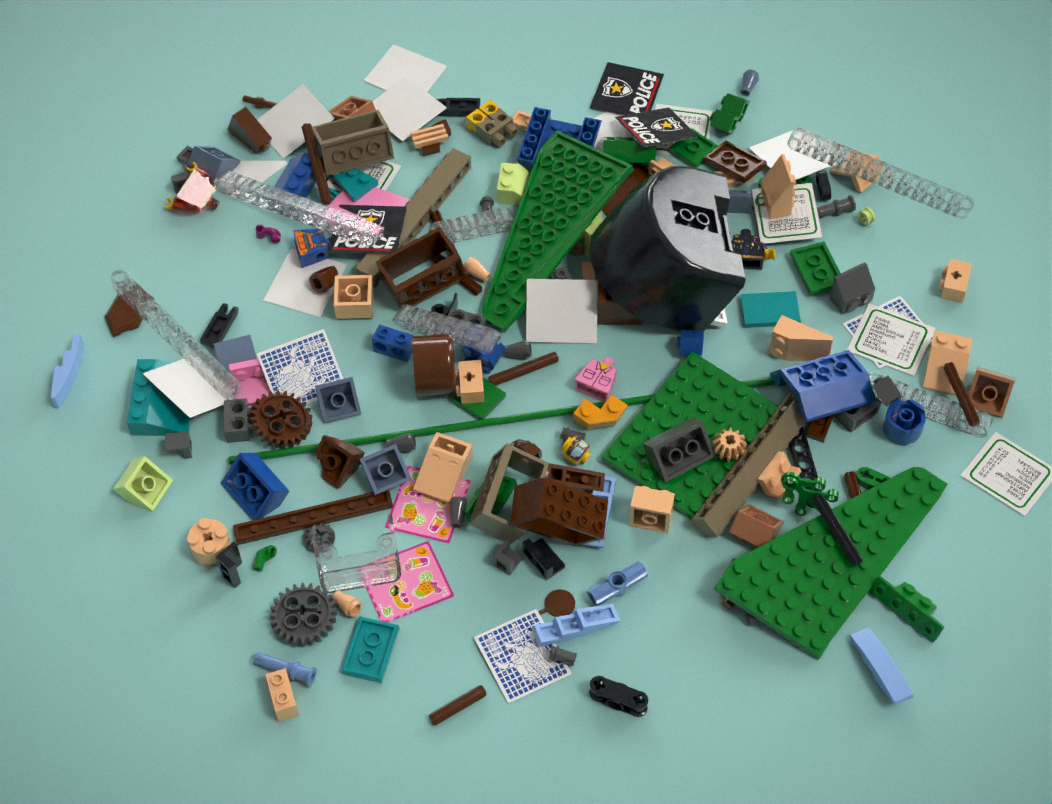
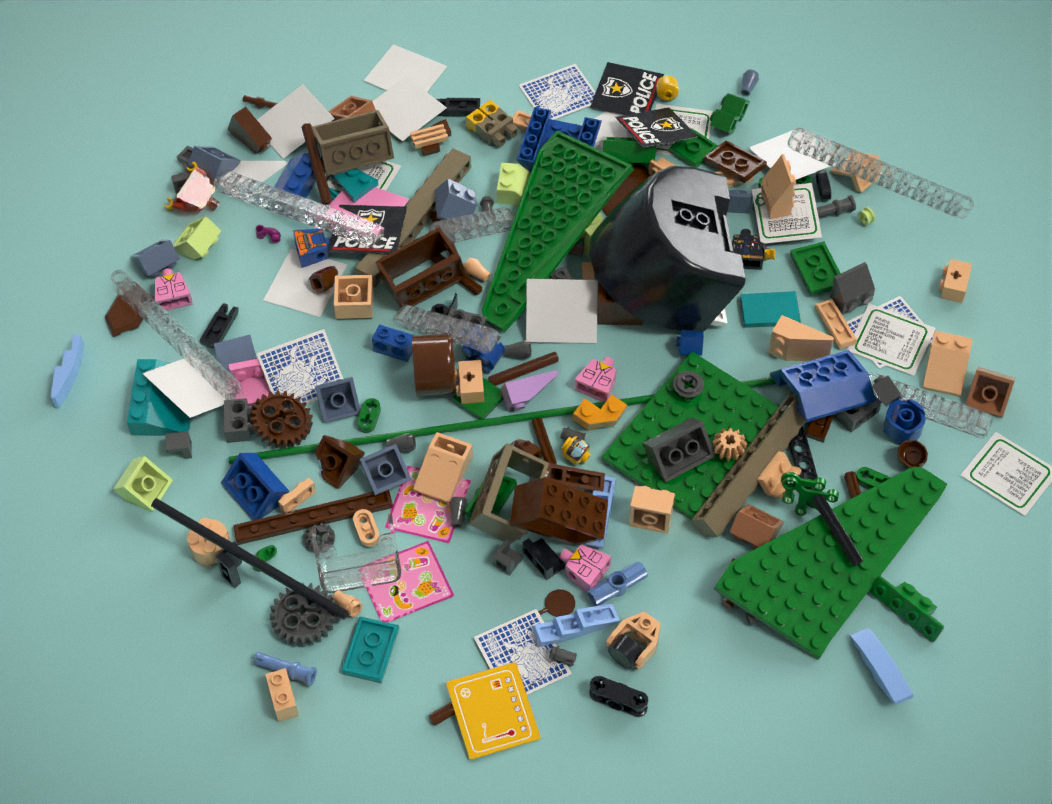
reddish brown axle [944,362,980,427] -> none
none -> sand blue slope [131,239,180,277]
none -> black piece [151,498,349,620]
none -> bright pink torso [155,269,193,312]
none -> yellowish green slope [173,216,221,260]
none -> light nougat plate [278,478,316,513]
none -> light nougat plate [353,509,380,547]
none -> green beam [357,398,381,433]
none -> sand blue slope [434,179,477,230]
none -> yellow sticker [446,662,541,759]
none -> lavender slope [501,370,559,411]
none -> white sticker [519,64,596,120]
none -> reddish brown axle [532,417,557,464]
none -> bright pink torso [560,545,611,593]
none -> light nougat piece [606,612,661,670]
none -> yellow head [656,75,679,101]
none -> dark grey gear [673,371,704,399]
none -> light nougat tile [815,299,857,350]
none -> reddish brown hair [897,440,928,469]

